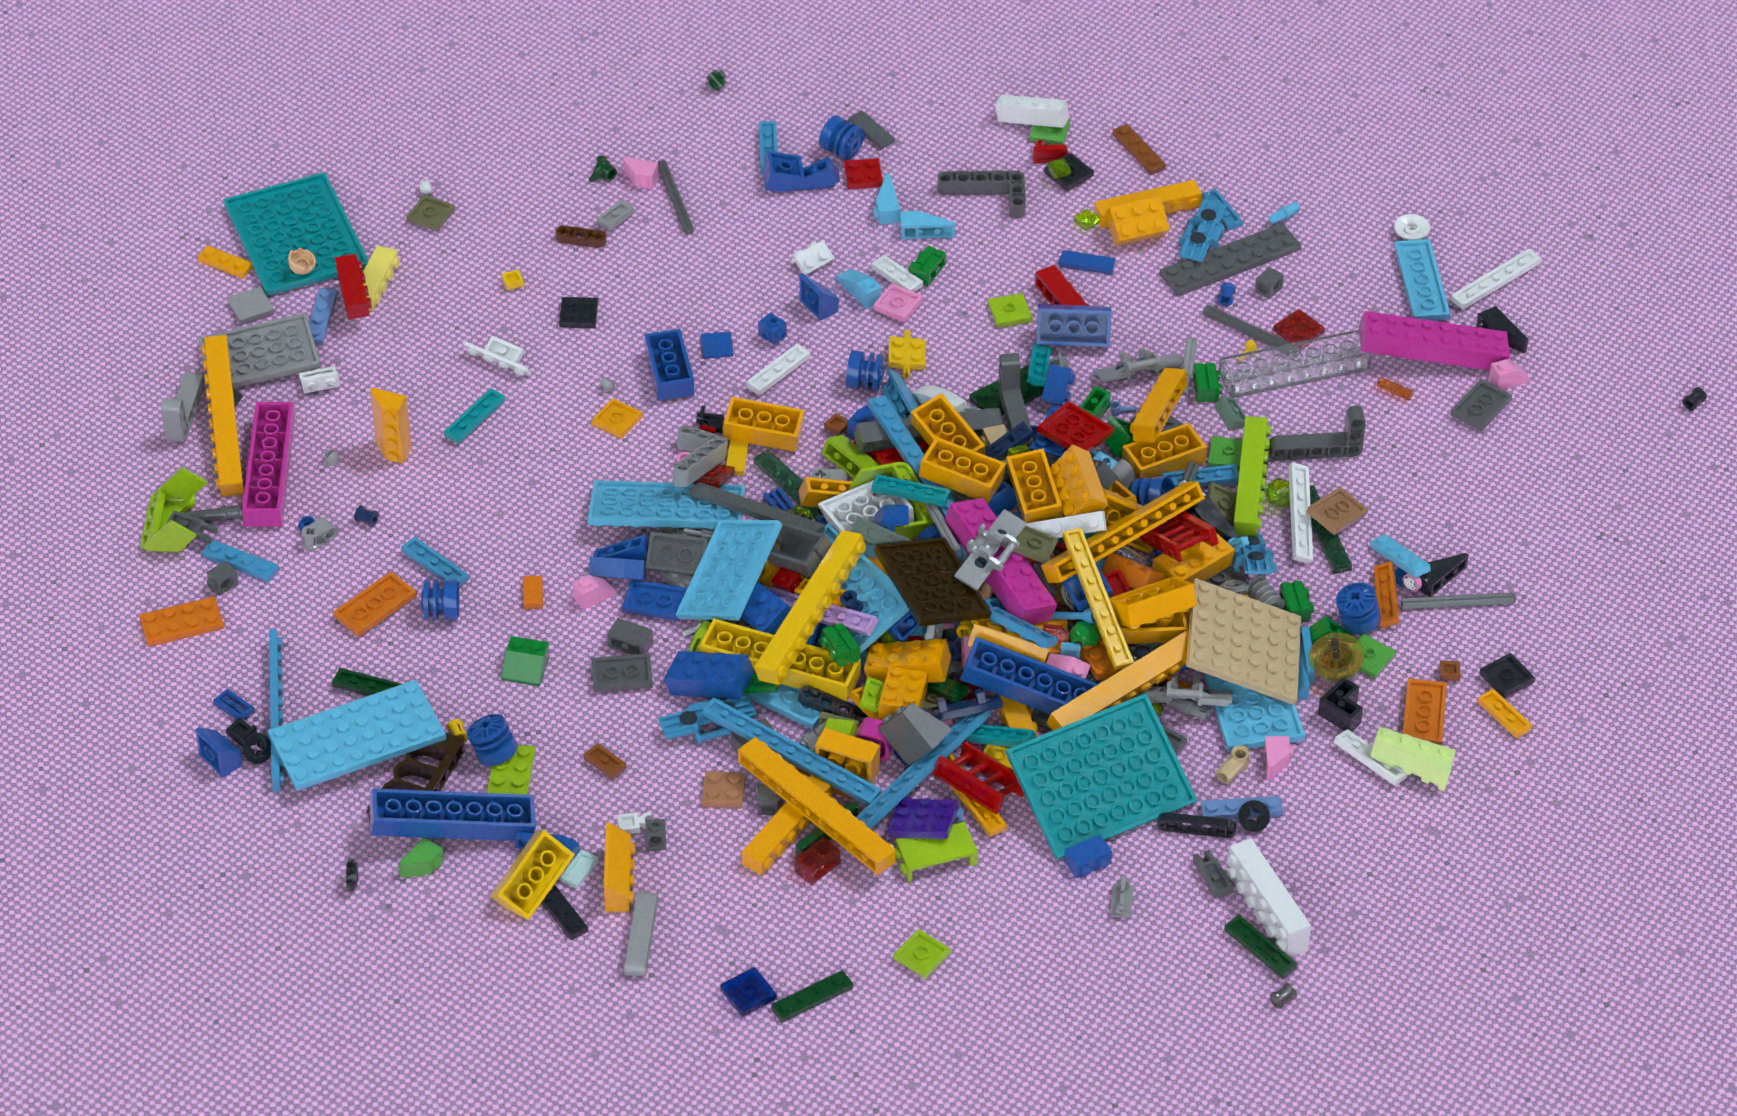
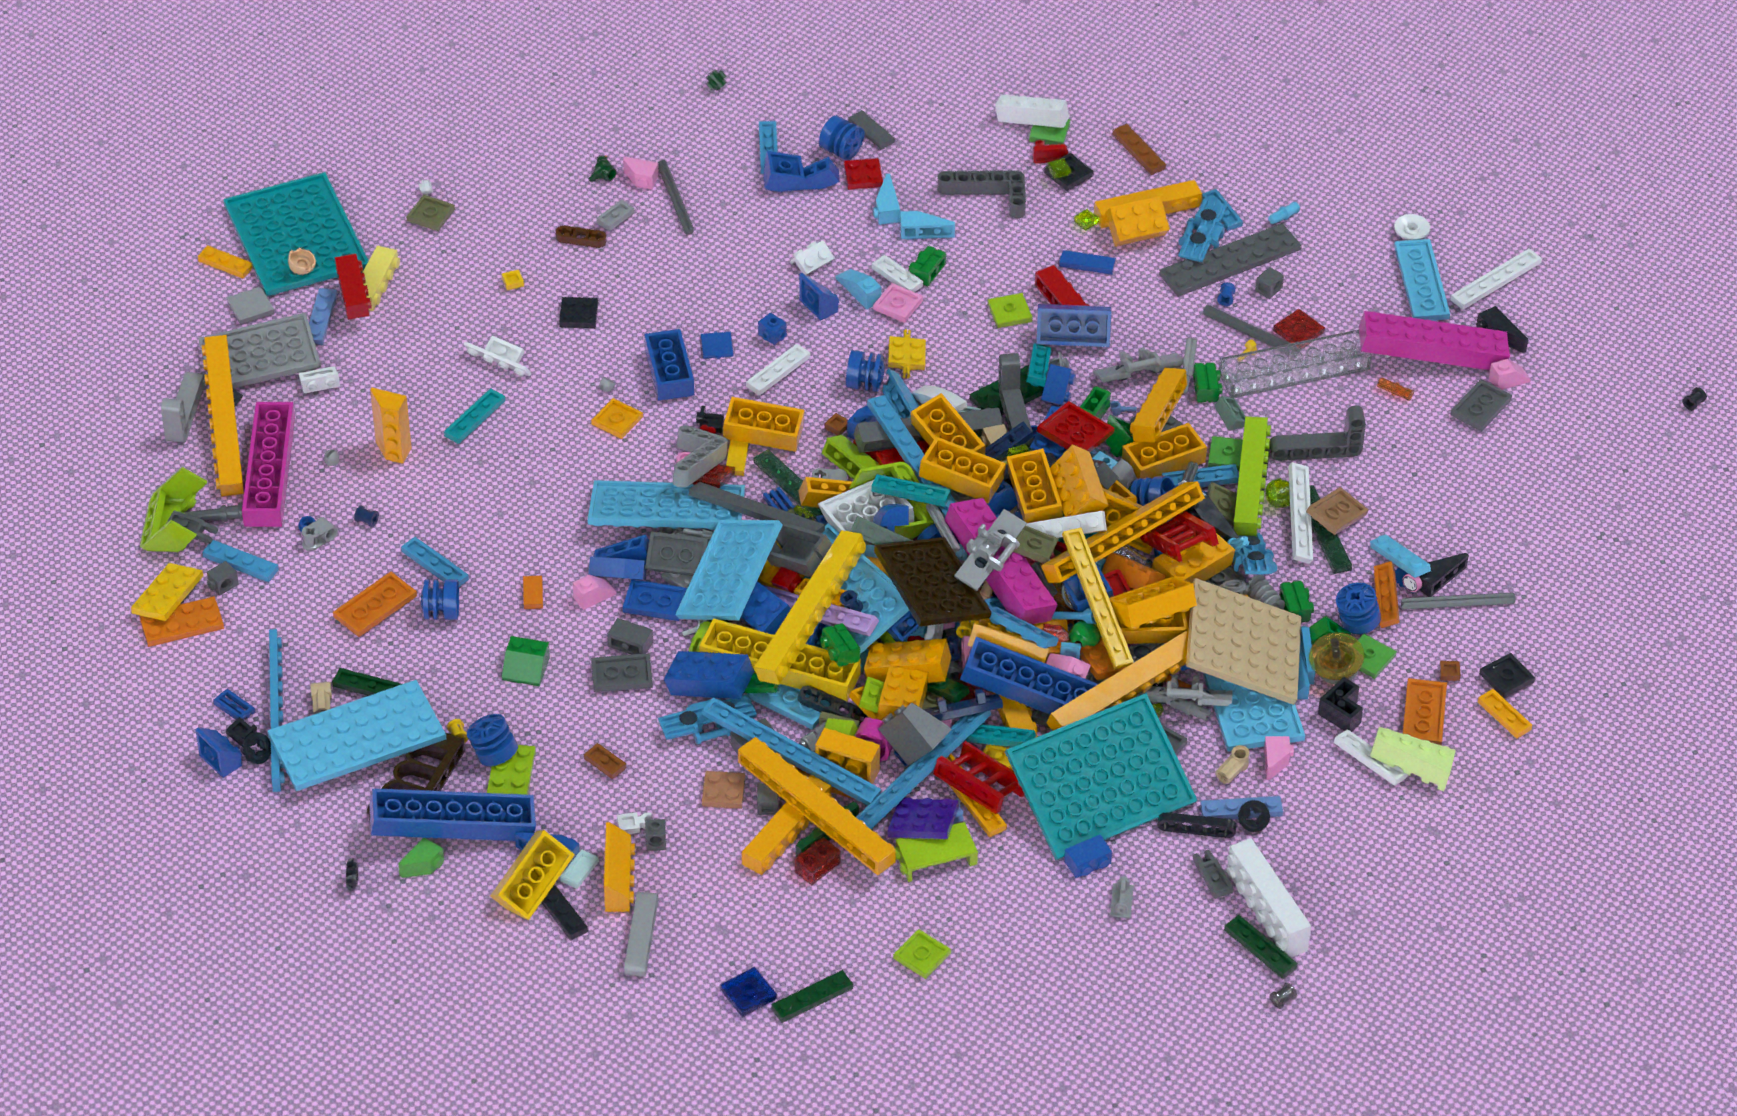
none -> yellow plate [131,563,203,621]
none -> tan piece [311,682,332,714]

